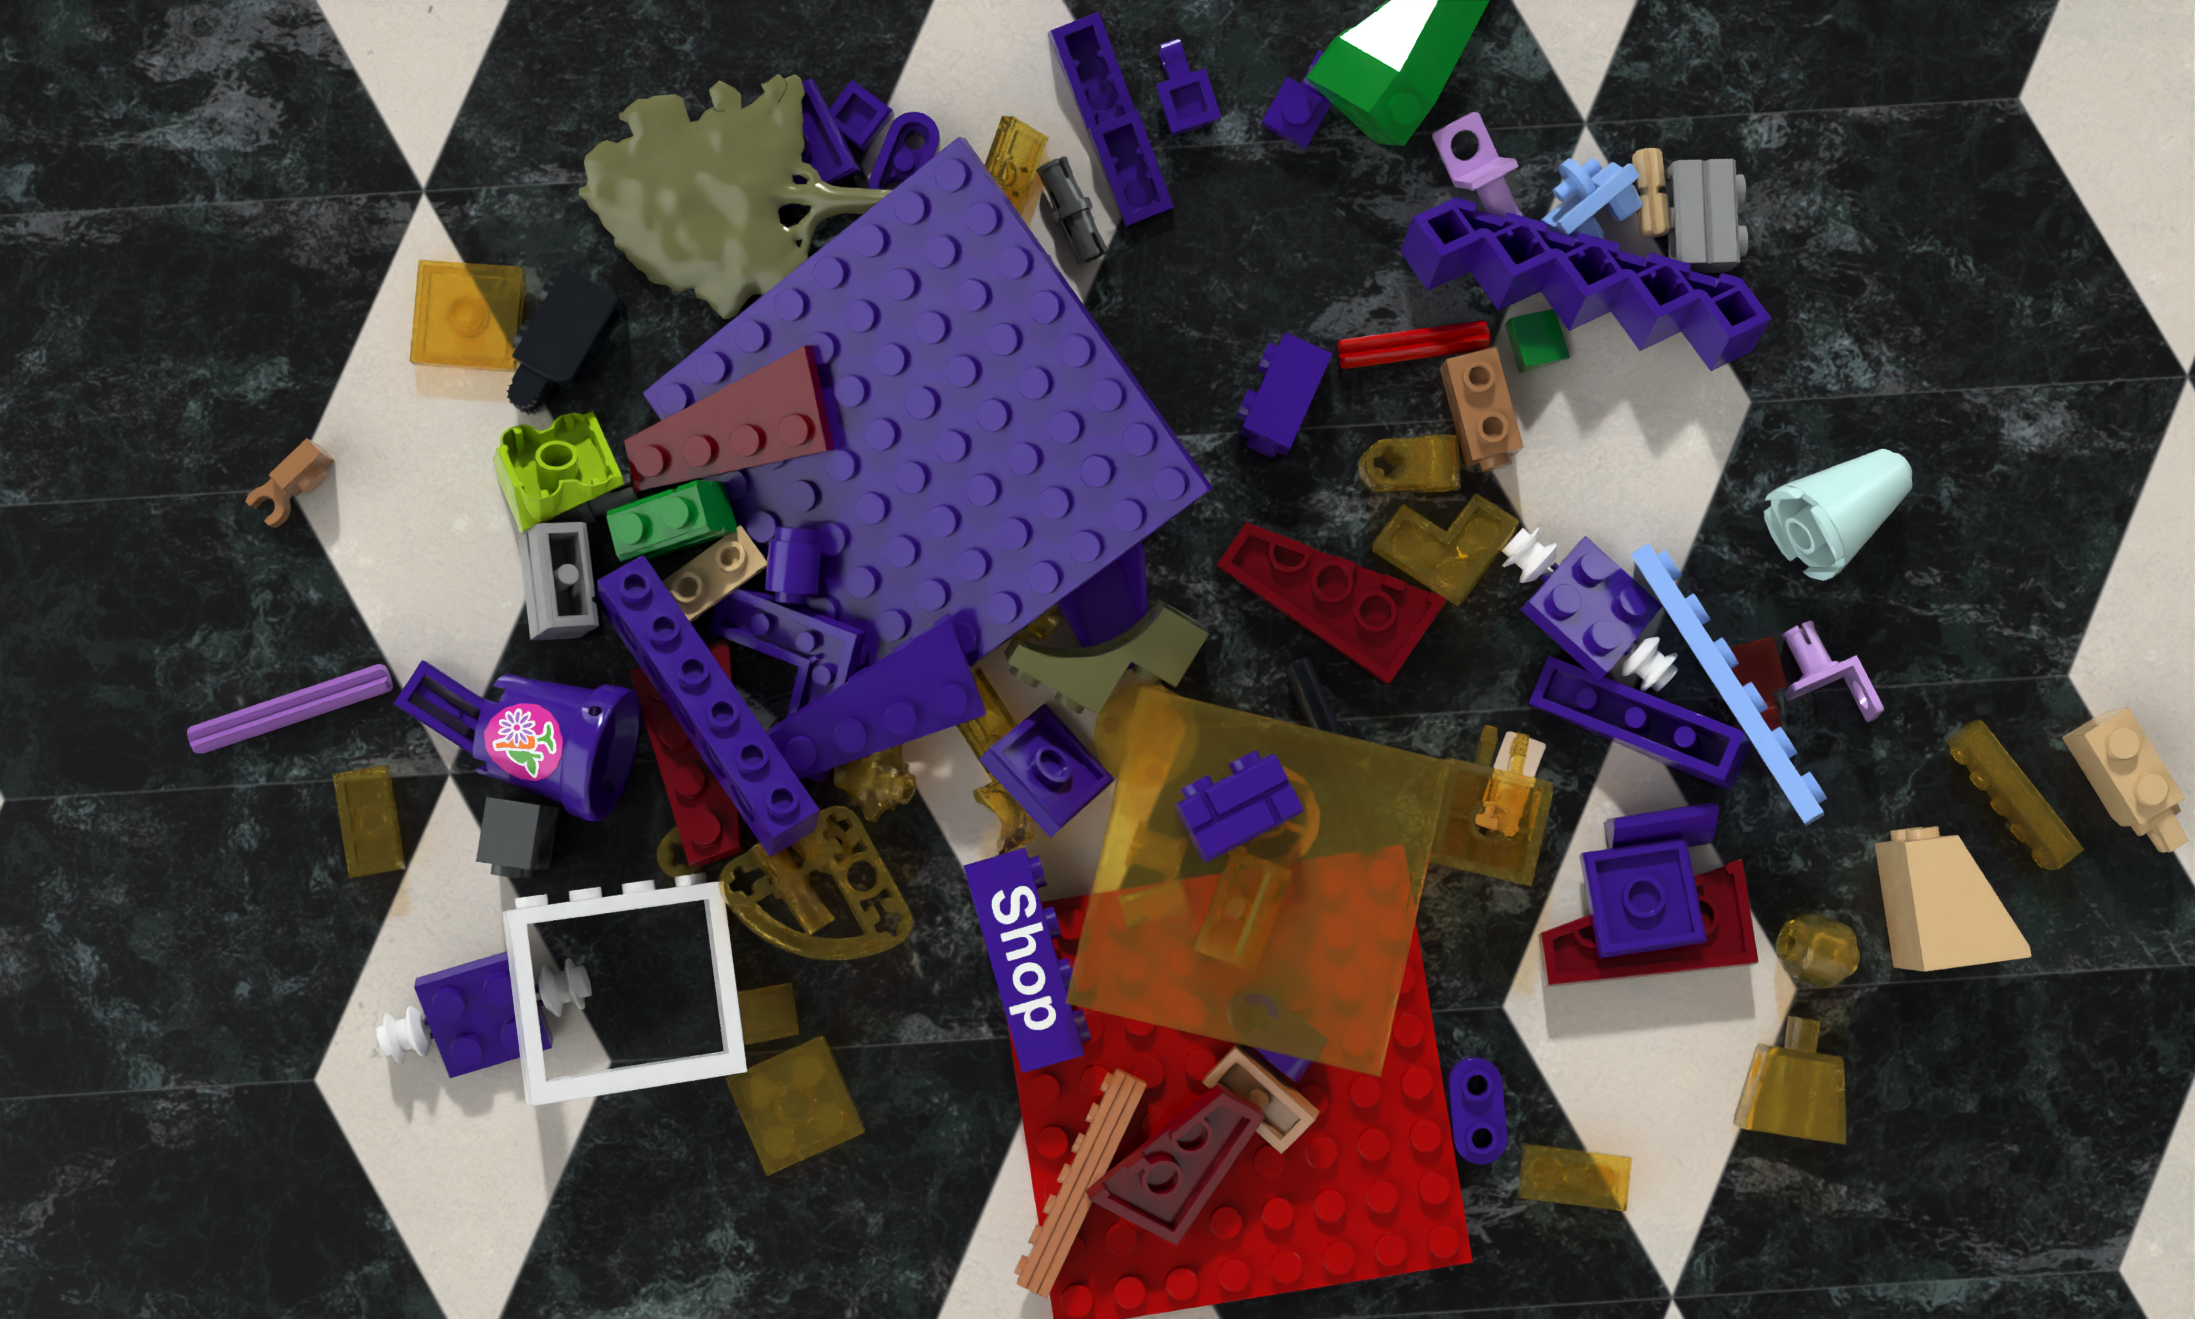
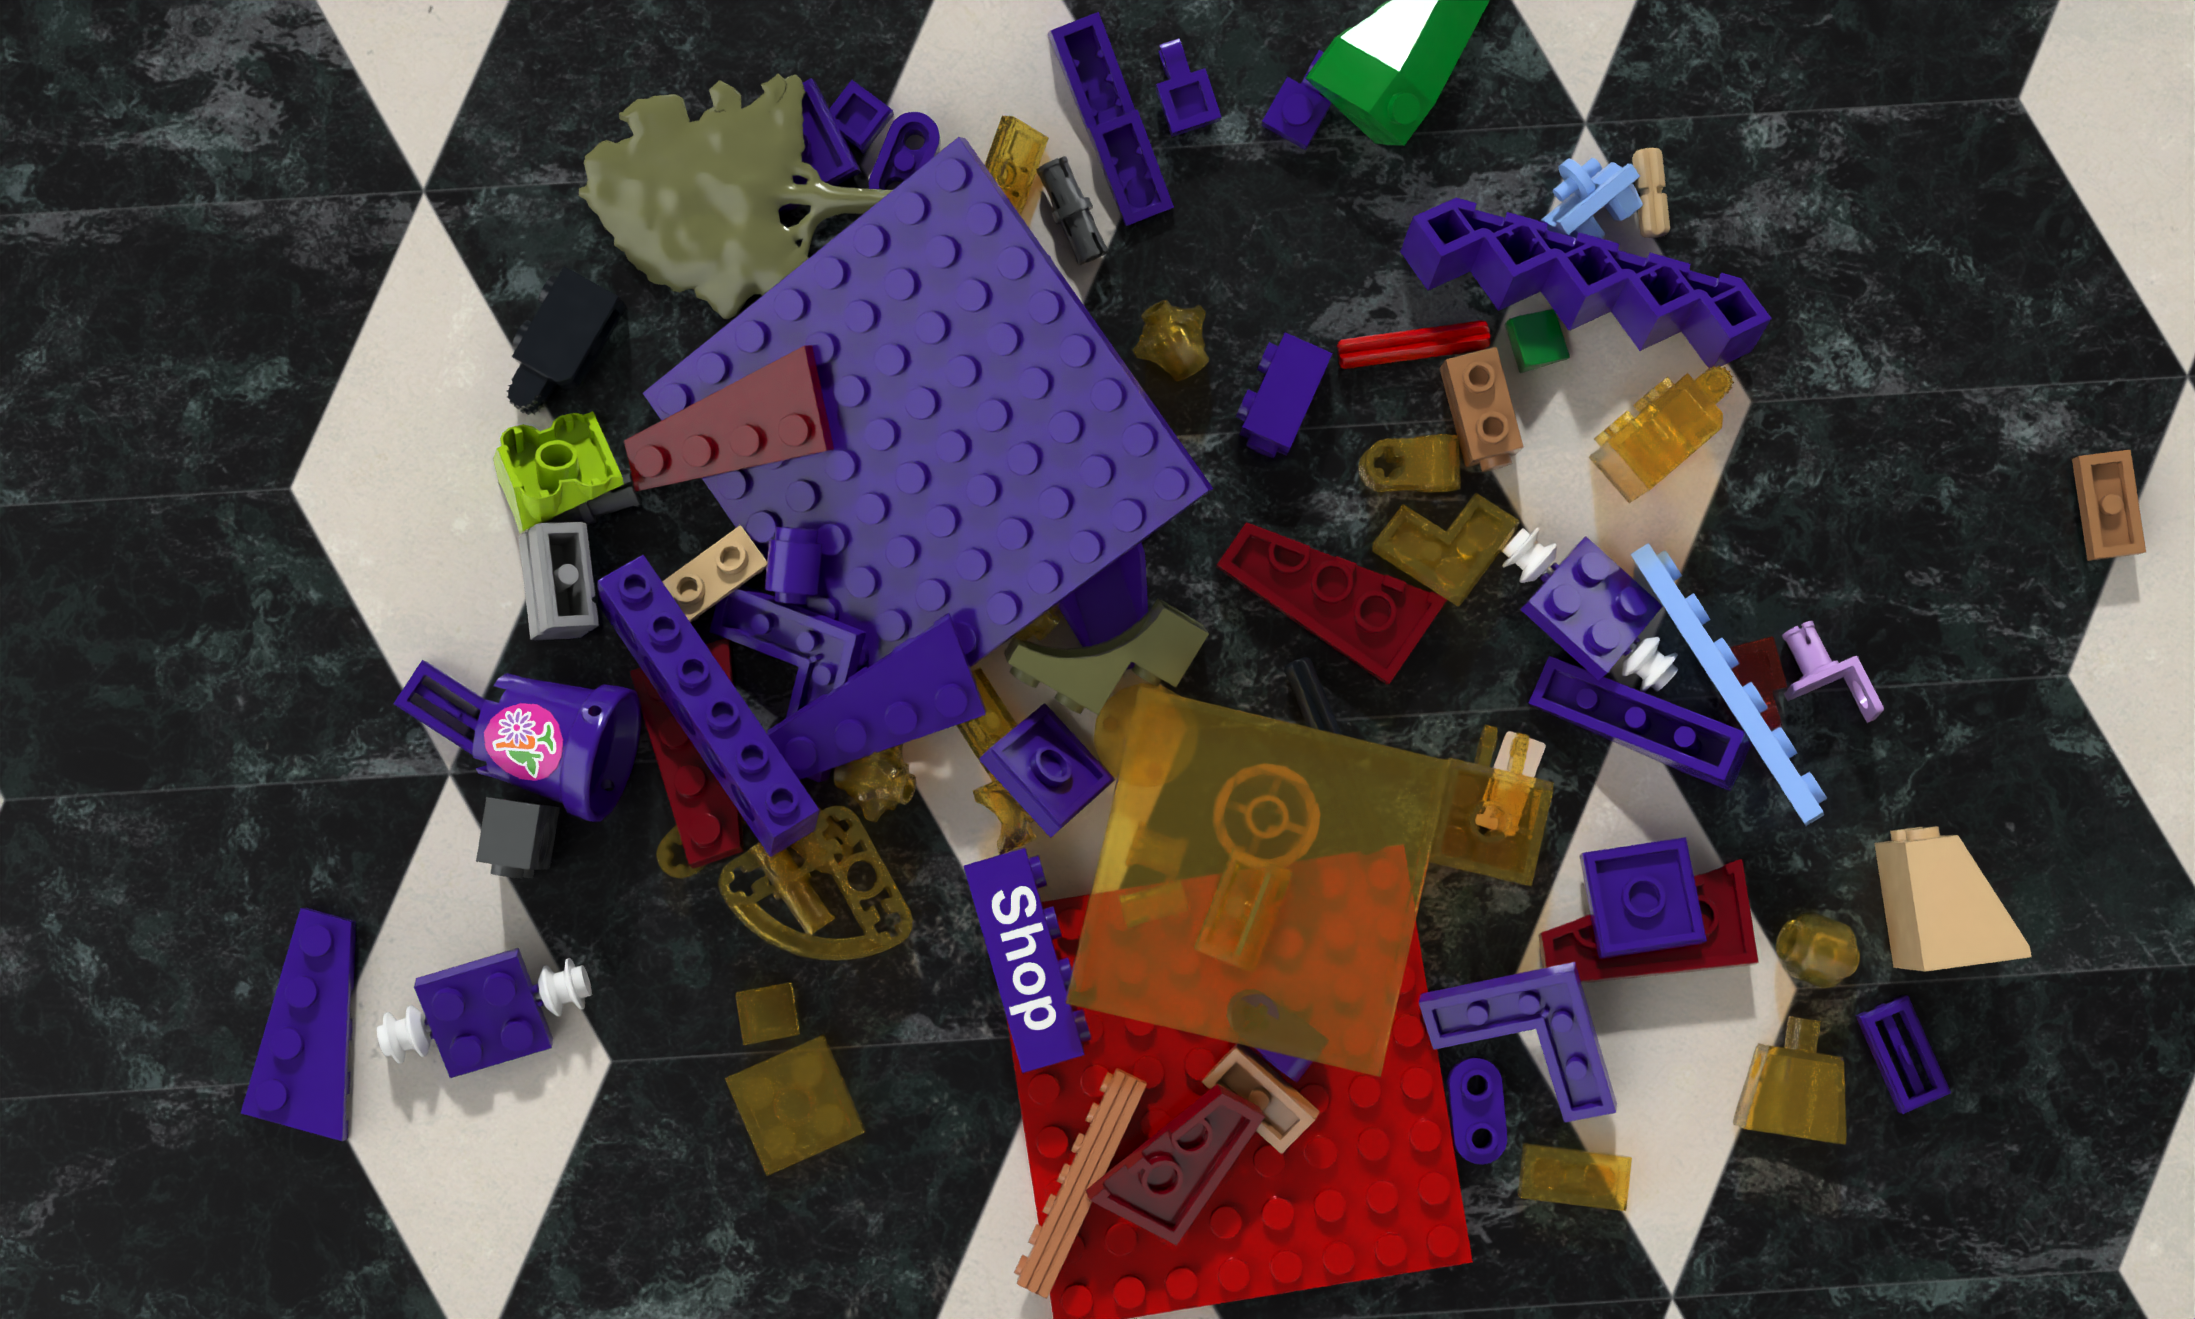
medium lavender axle [187,664,393,754] -> none
medium nougat plate [245,438,335,528] -> none
clear yellow plate [332,765,406,878] -> none
clear yellow plate [409,260,526,372] -> none
white window [502,873,747,1106] -> none
green brick [606,480,737,562] -> none
dark purple brick [1173,749,1304,862] -> none
lavender bracket [1432,112,1523,218] -> none
dark purple slope [1604,803,1719,849] -> none
light grey brick [1665,159,1748,273] -> none
light aqua cone [1764,449,1912,581] -> none
clear yellow piece [1946,720,2084,870] -> none
tan hinge [2062,708,2189,853] -> none
none -> dark purple wing [241,908,356,1141]
none -> clear yellow rock [1132,300,1210,381]
none -> dark purple plate [1419,962,1617,1123]
none -> clear yellow hinge [1589,365,1734,503]
none -> dark purple tile [1855,995,1951,1114]
none -> medium nougat plate [2072,450,2146,561]

